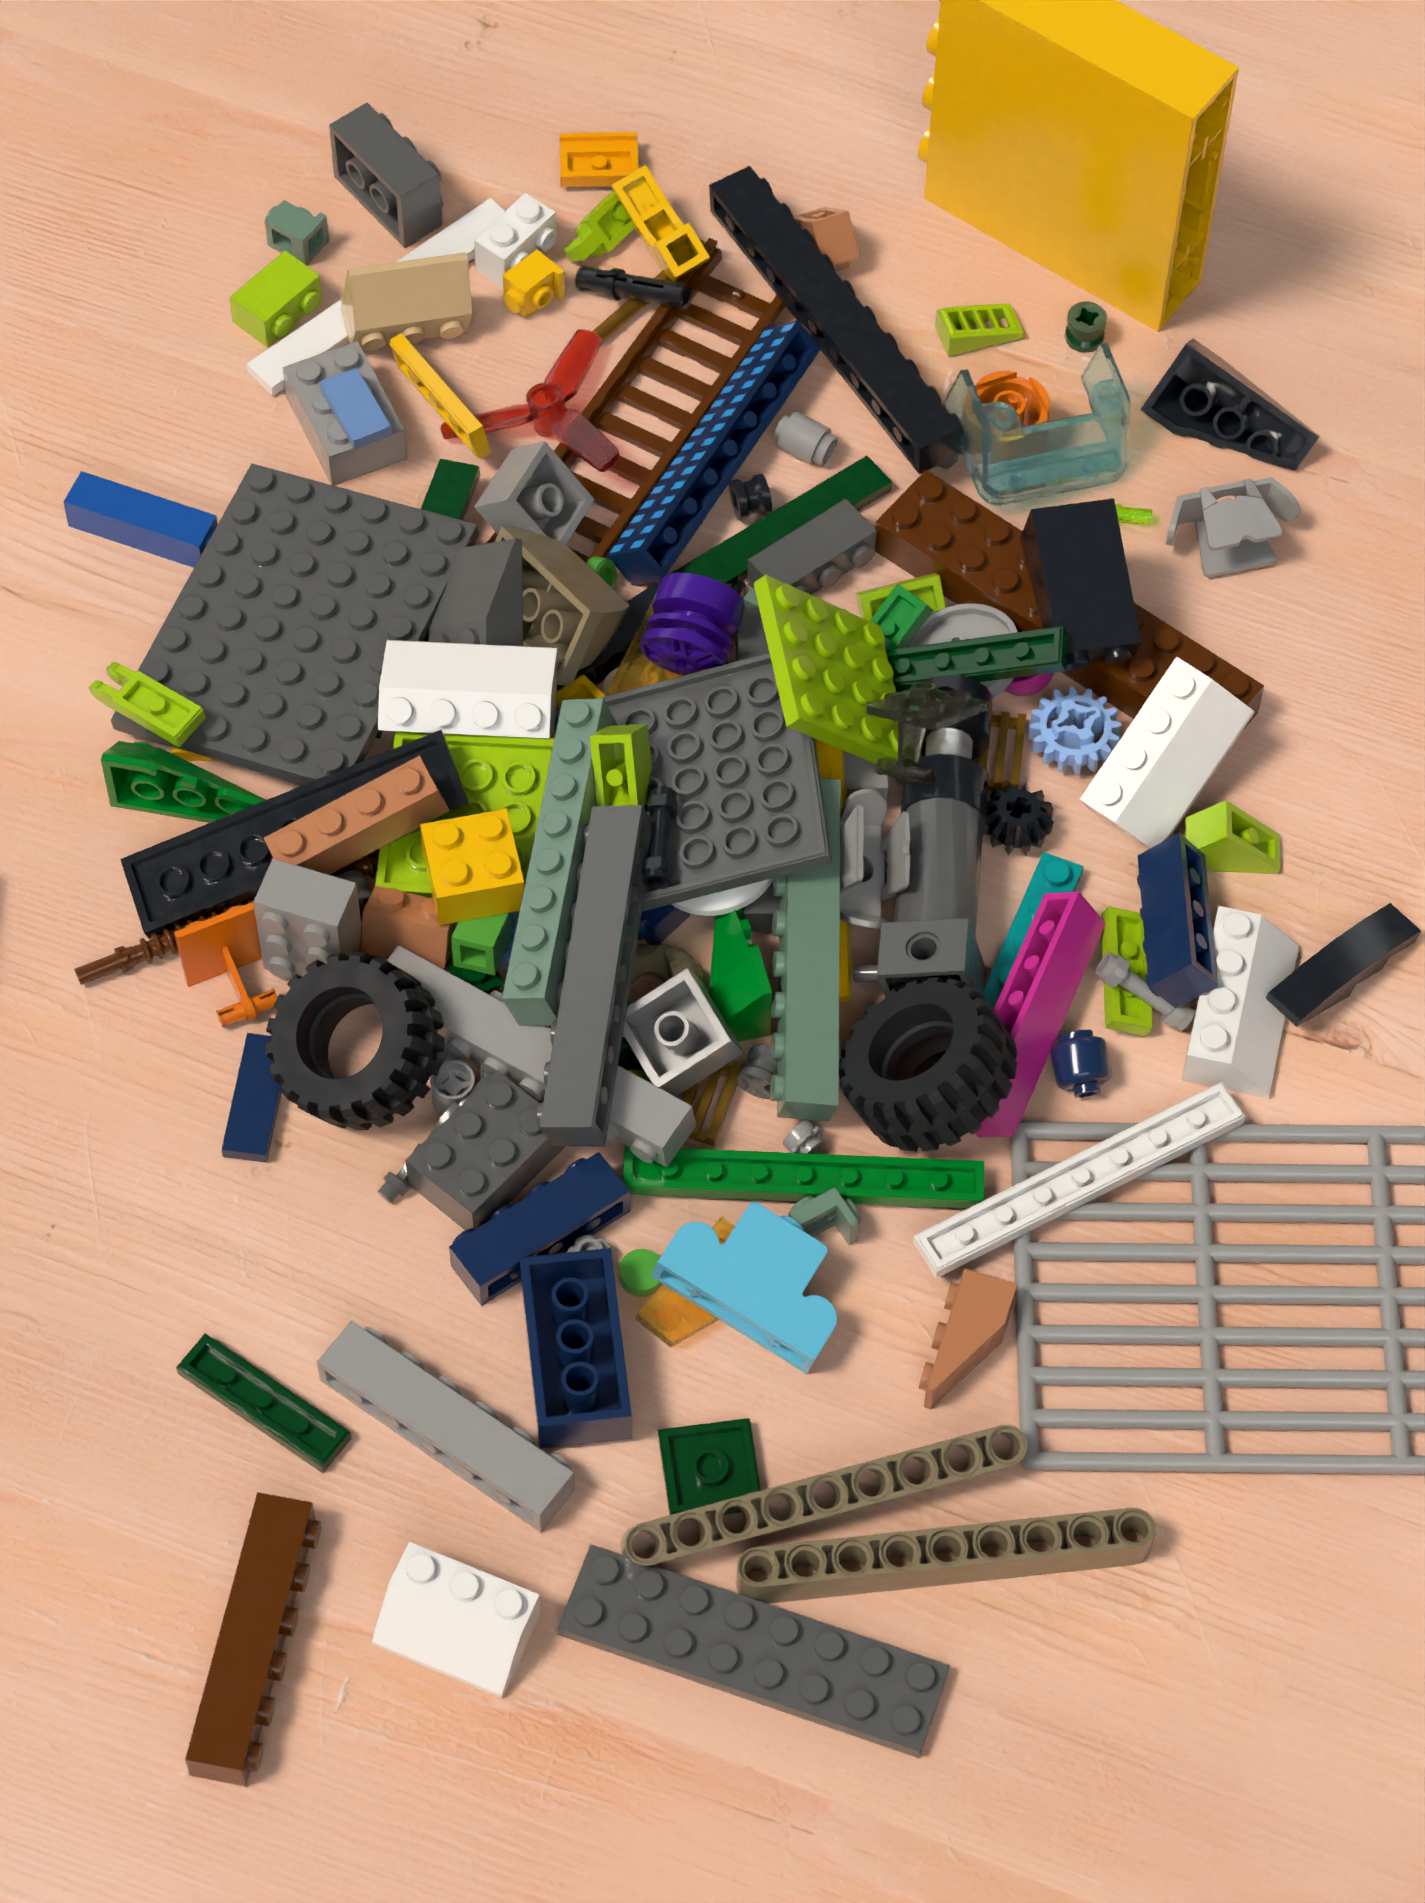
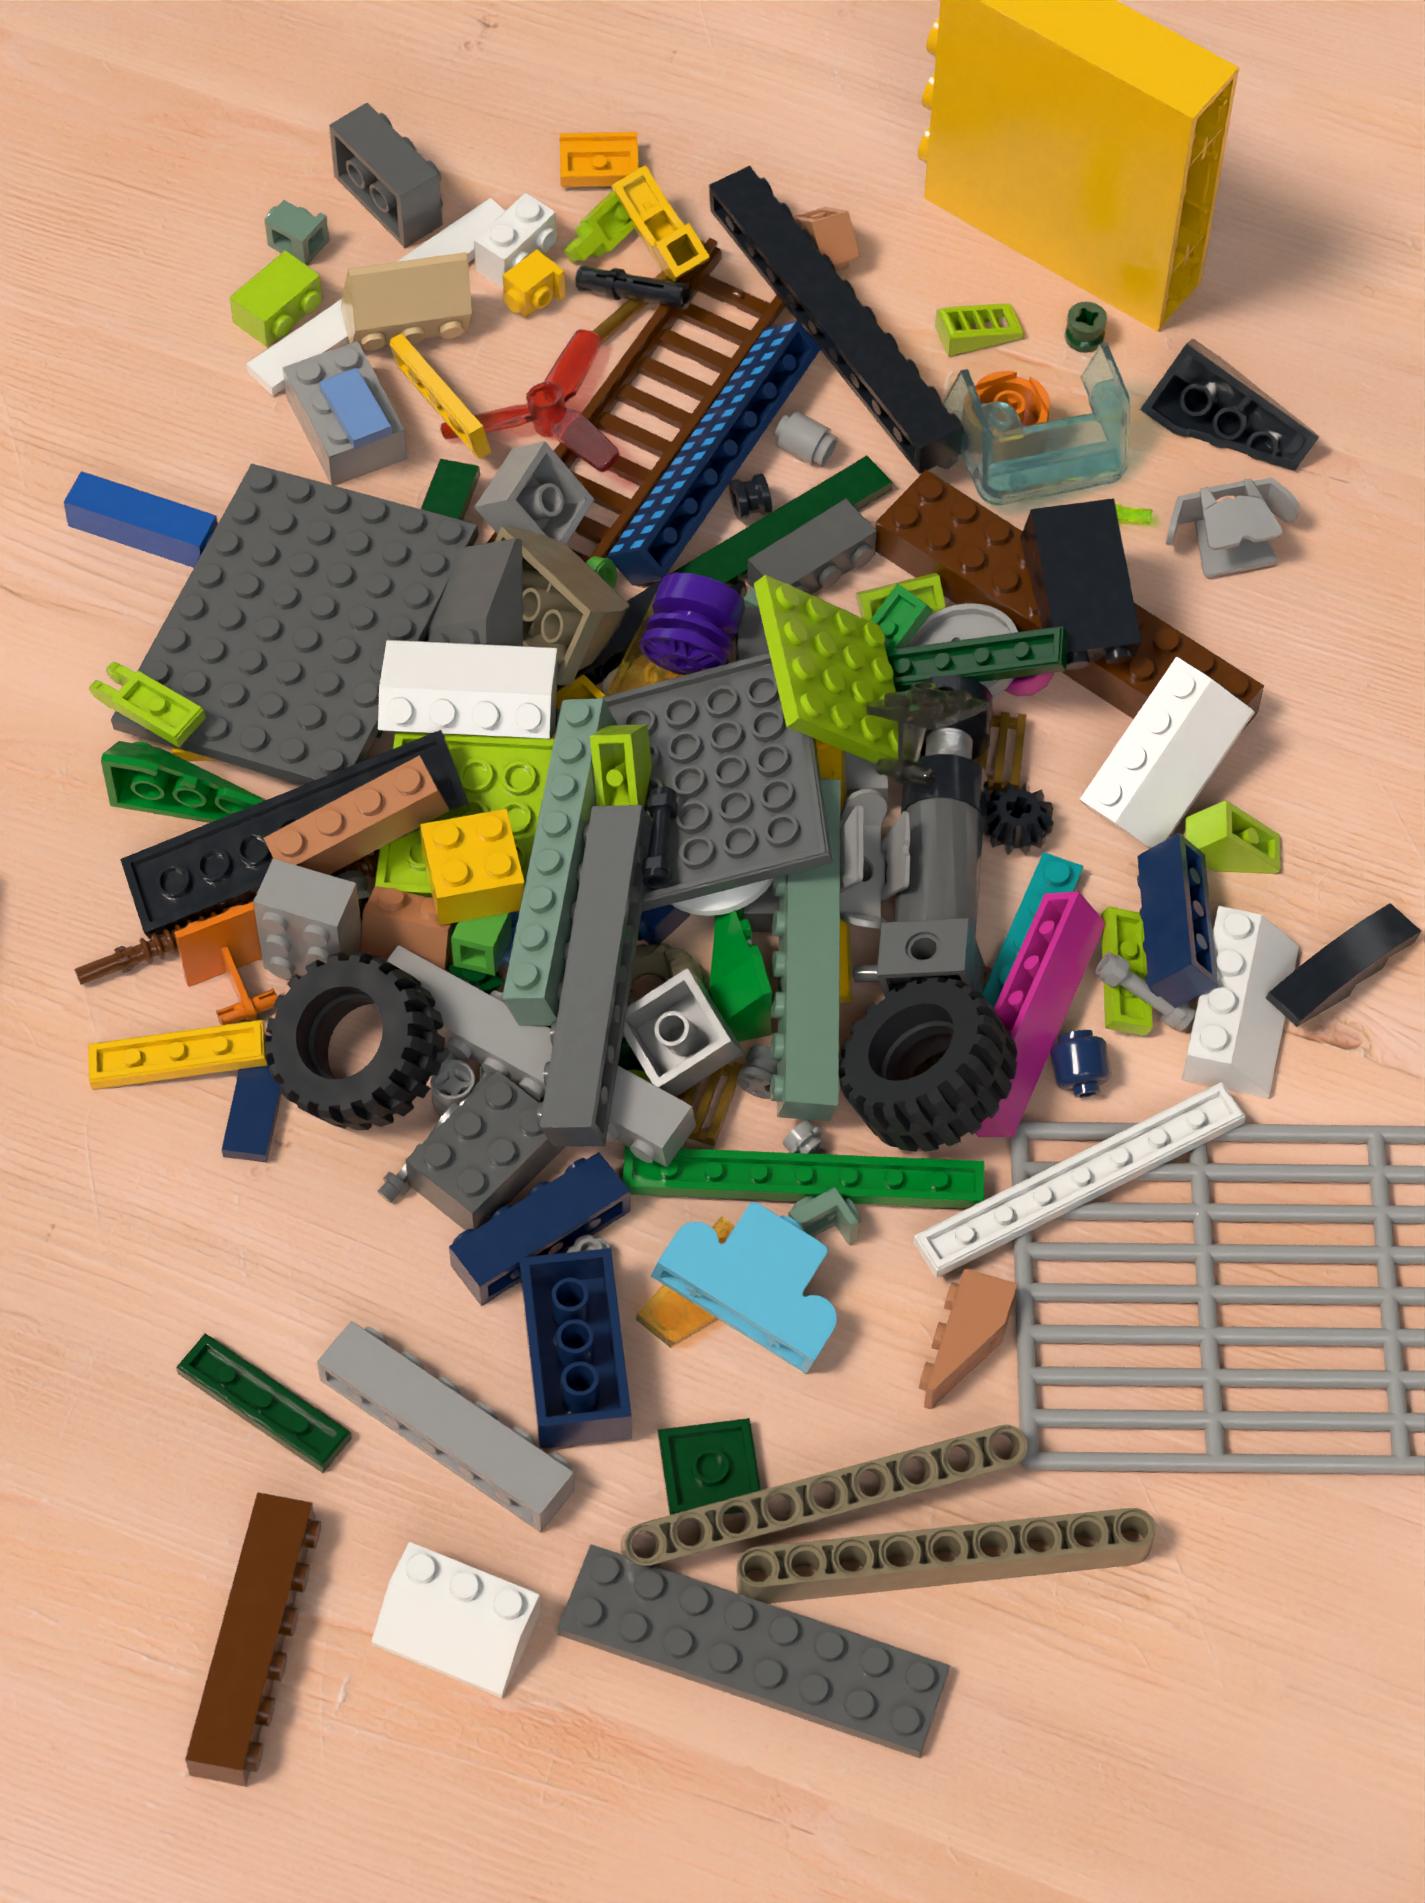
bright green tile [619,1249,663,1297] -> none
light blue gear [1028,687,1122,775] -> none
none -> yellow tile [88,1020,267,1090]

